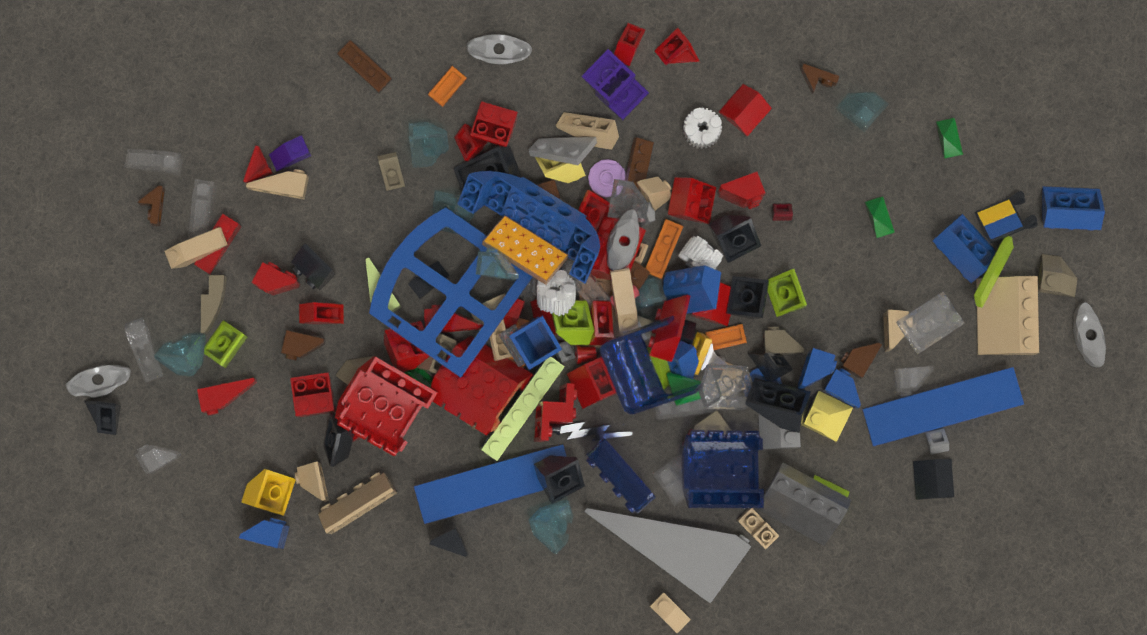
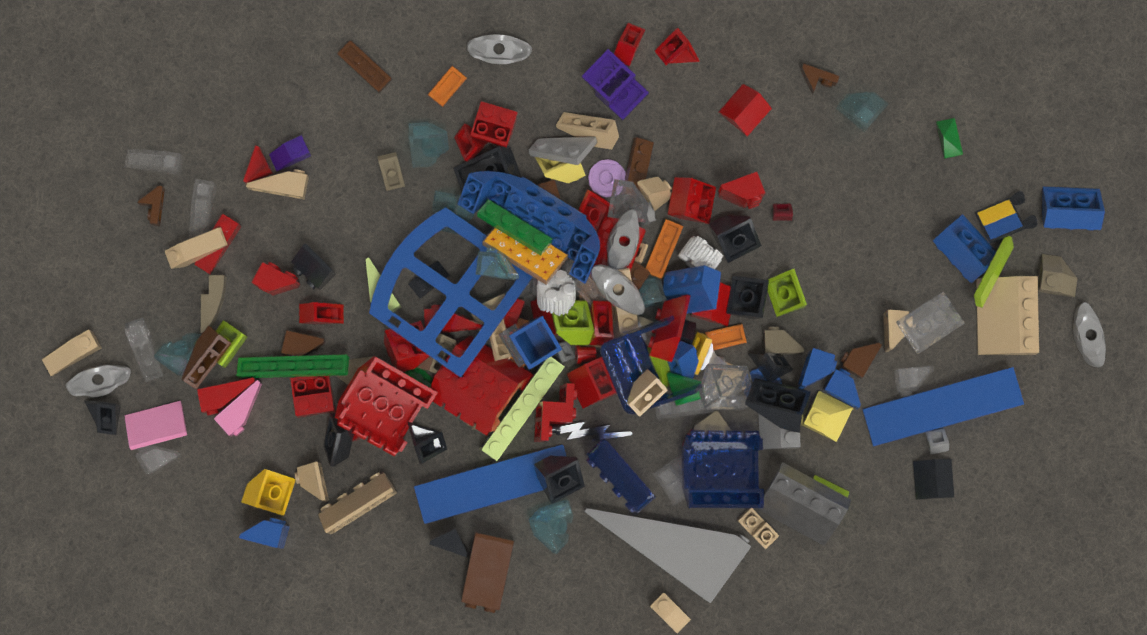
white brick [683,108,722,149] -> none
green slope [865,197,895,238] -> none
none -> tan slope [42,330,102,376]
none -> bright pink tile [125,401,187,450]
none -> reddish brown slope [182,326,232,389]
none -> bright pink slope [214,380,262,437]
none -> green plate [236,355,350,378]
none -> black slope [408,422,447,464]
none -> reddish brown slope [461,533,515,613]
none -> green plate [477,199,552,256]
none -> light grey piece [591,265,645,315]
none -> tan slope [627,369,668,417]

